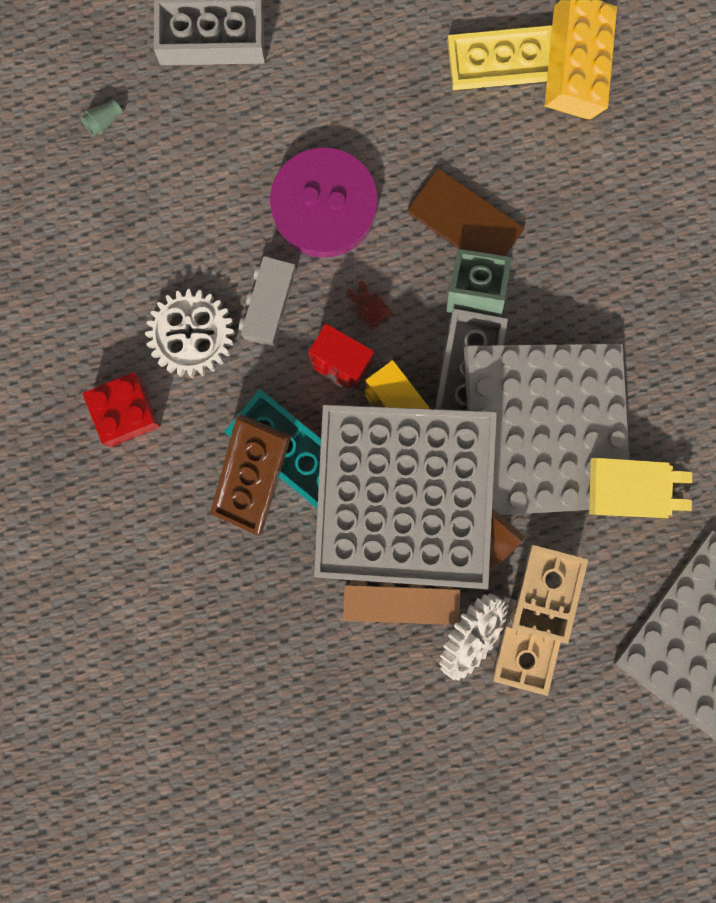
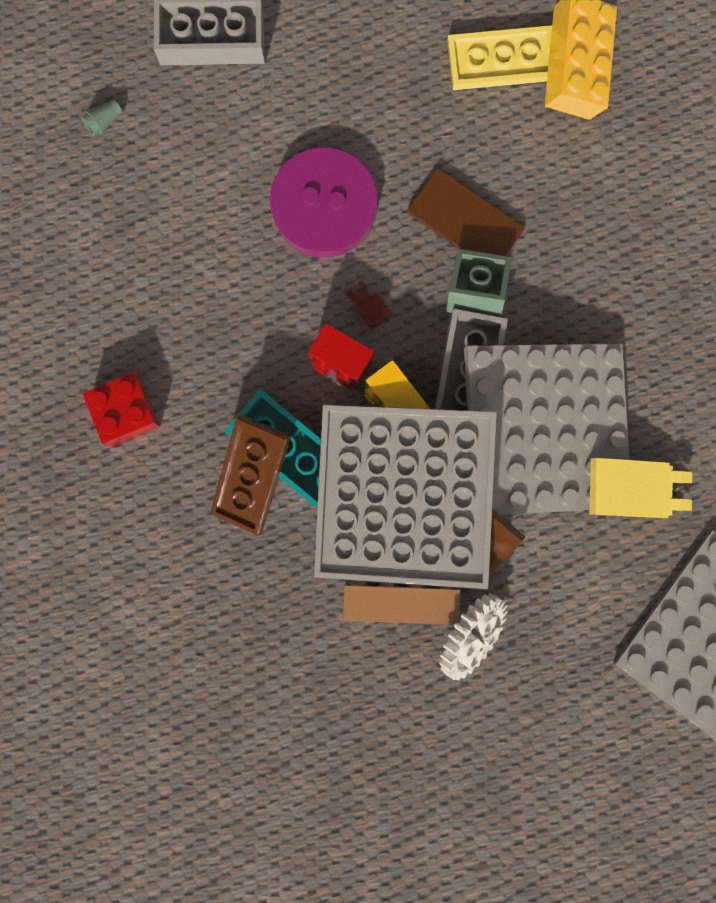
white gear [145,289,235,378] -> none
light grey brick [239,256,296,347] -> none
tan bracket [492,545,588,696] -> none

